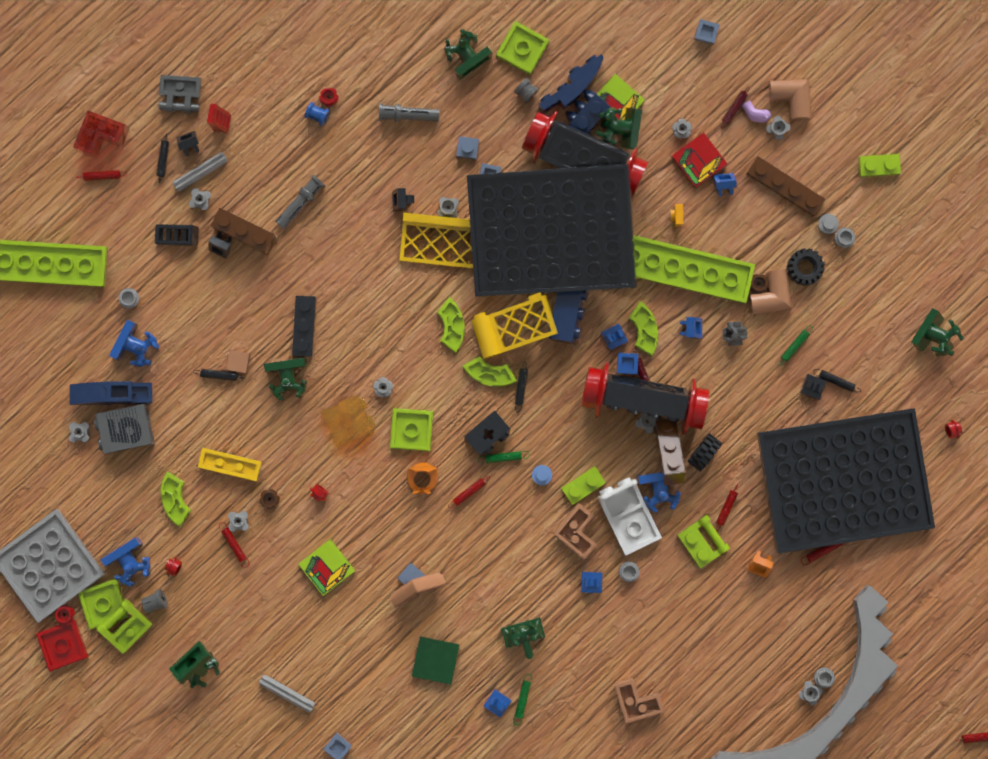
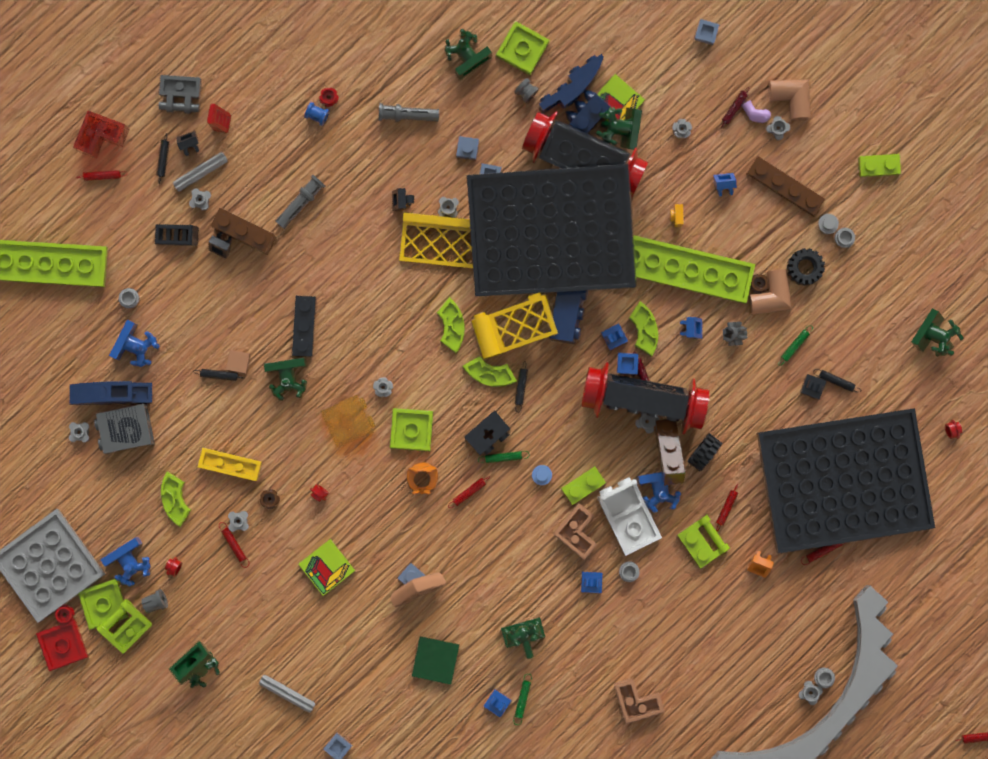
tile [671,132,727,188] -> none

